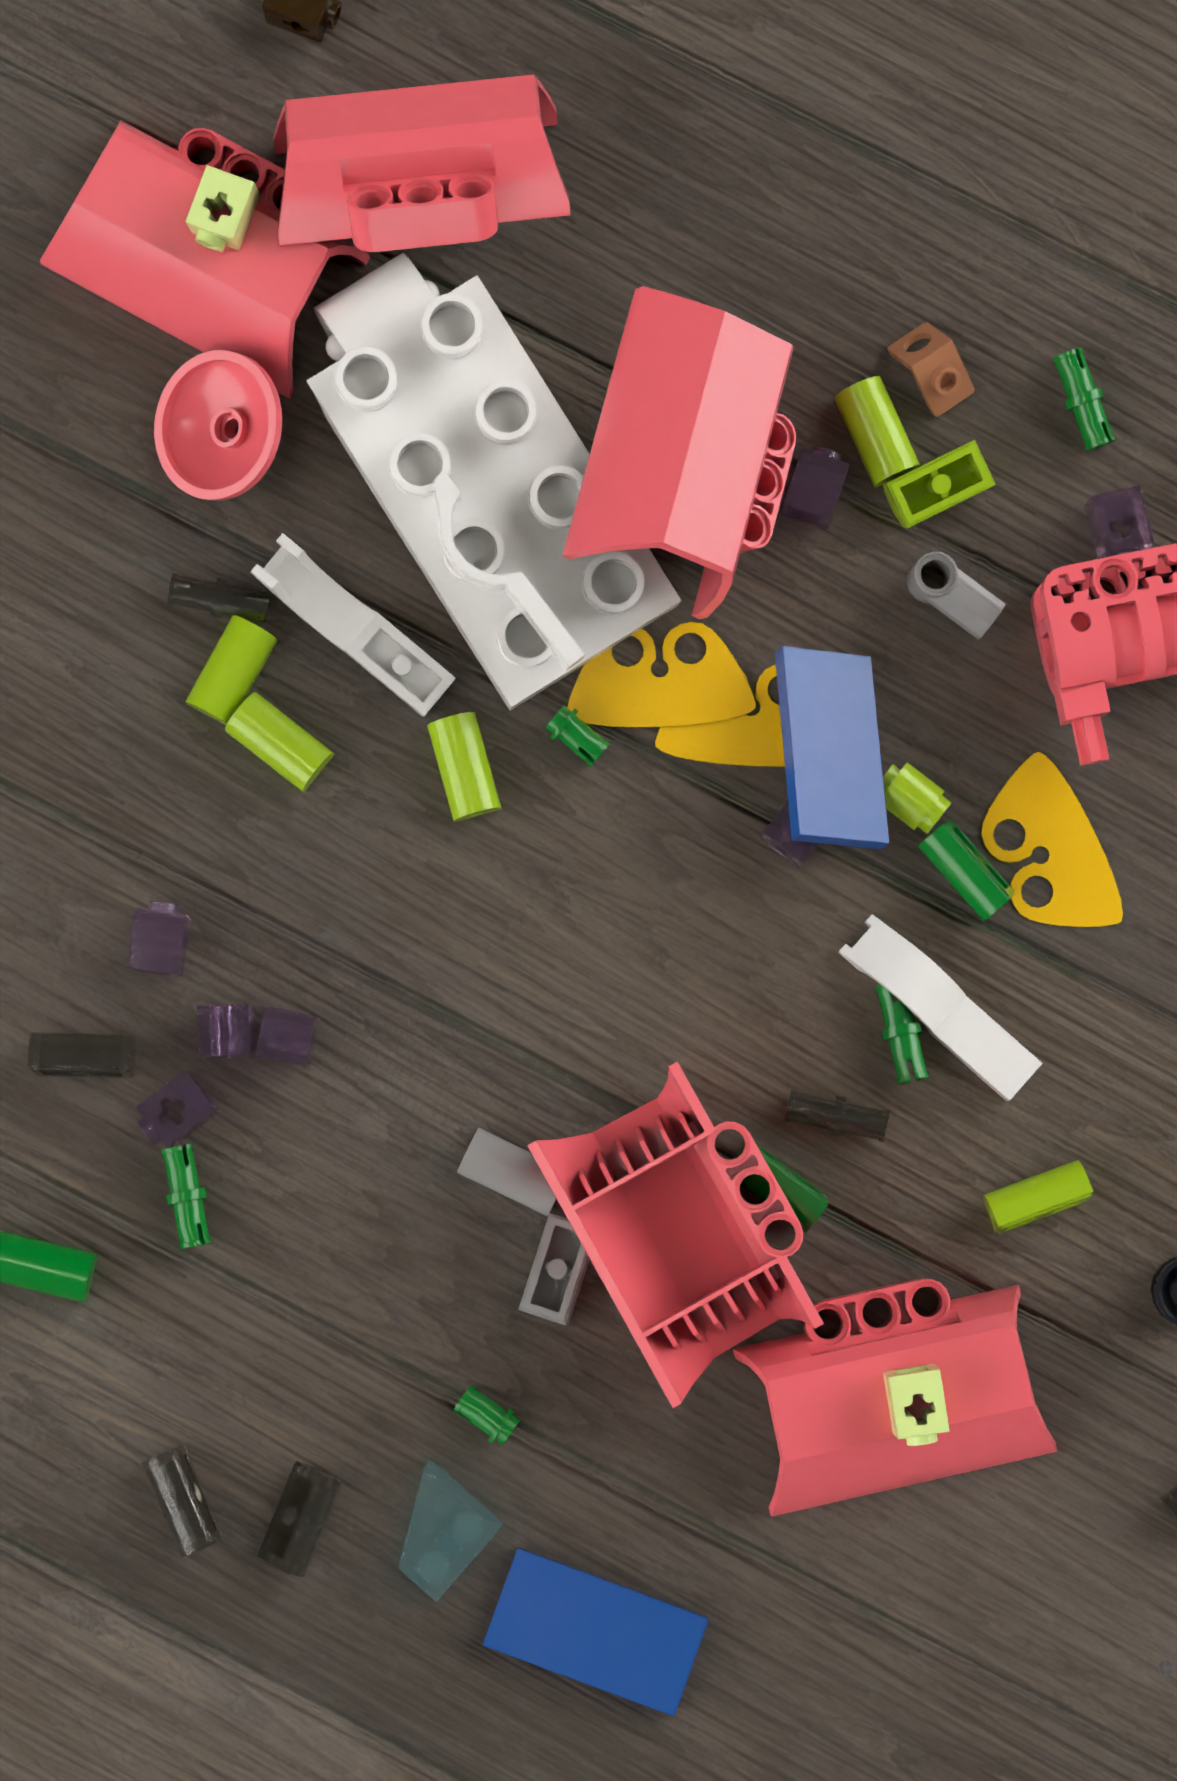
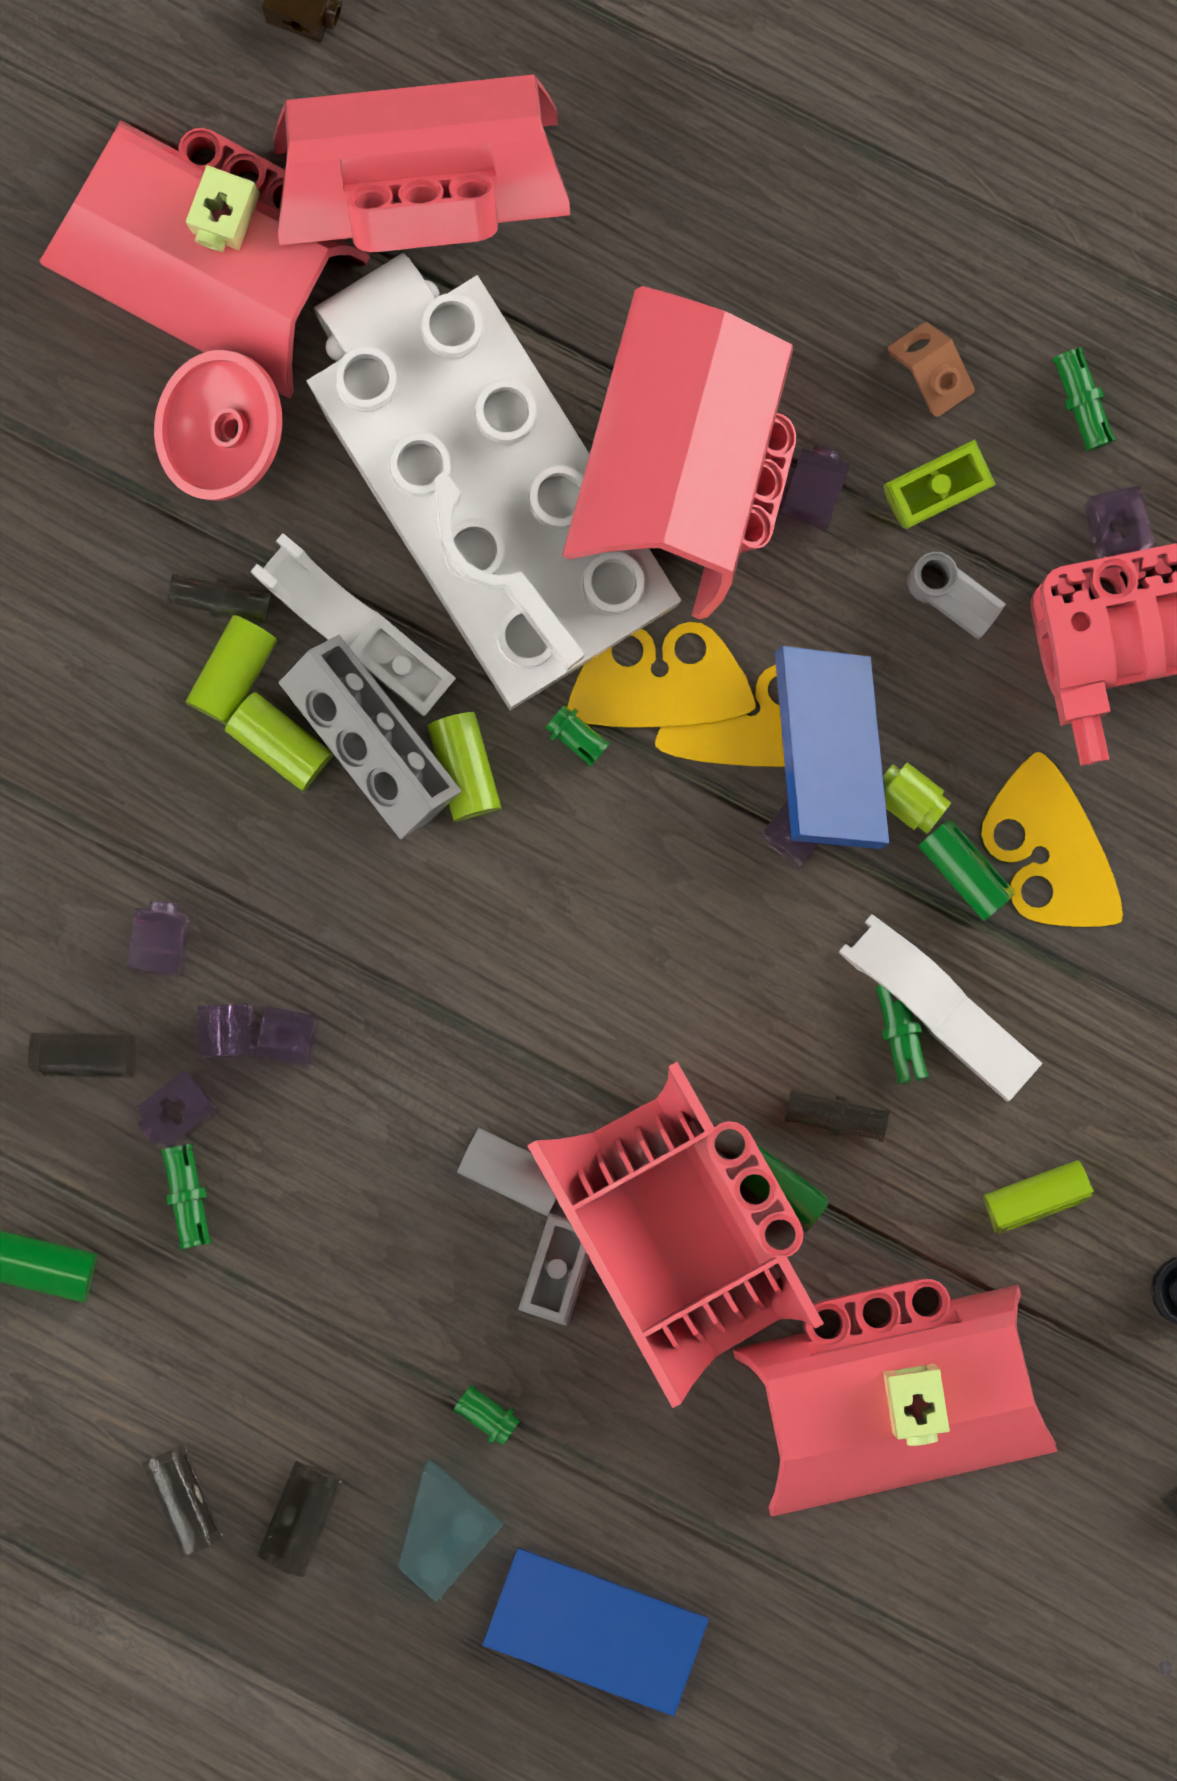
lime brick [834,376,921,488] -> none
none -> light grey brick [278,635,462,840]

